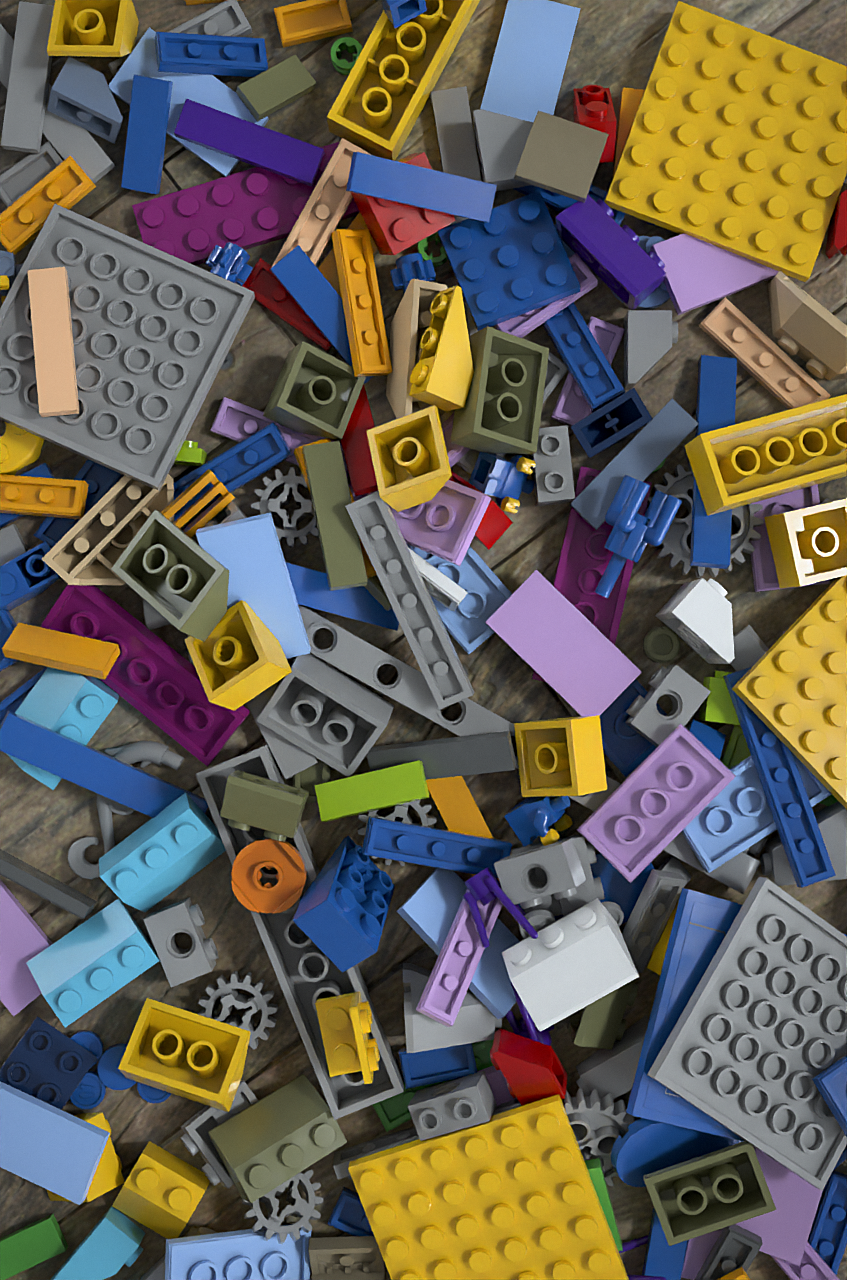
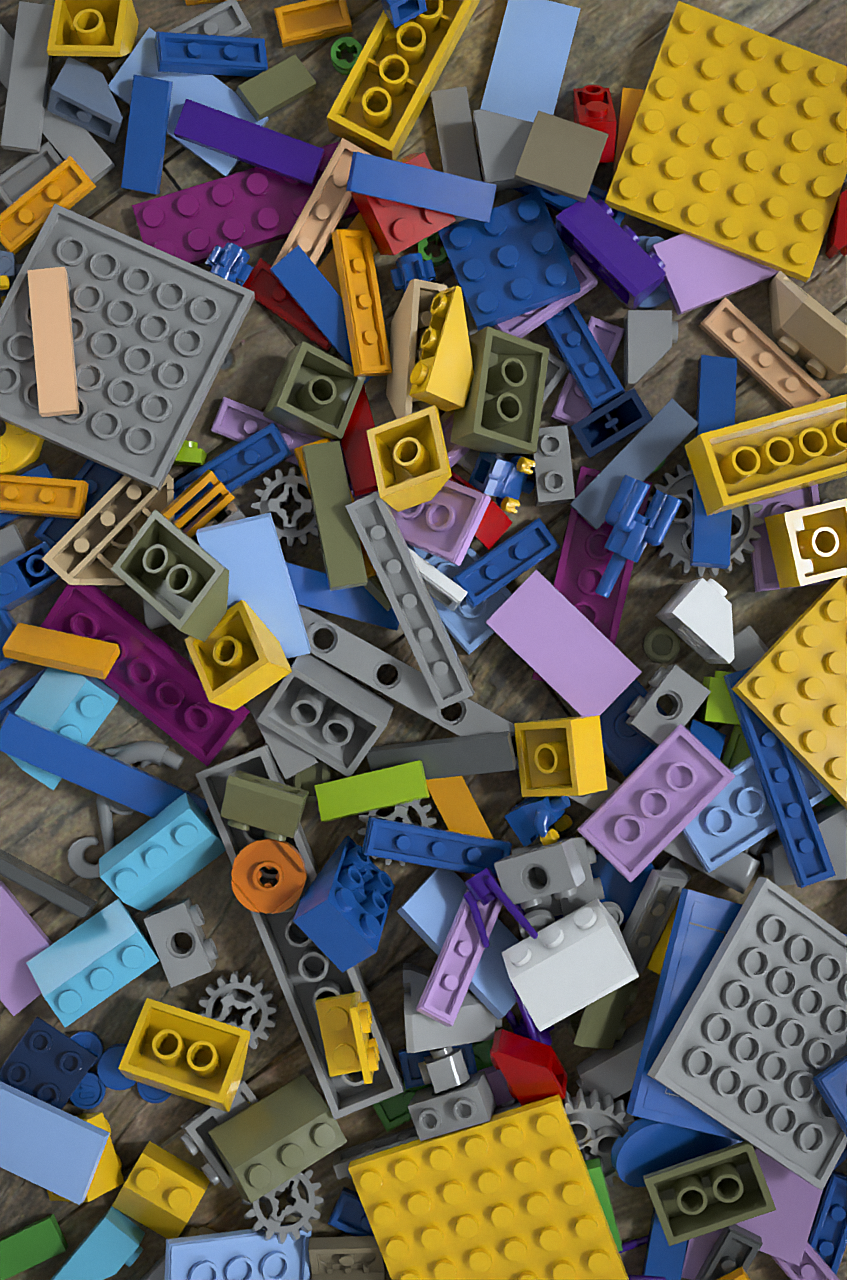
none -> light grey plate [418,1046,470,1094]
none -> blue tile [451,518,560,609]

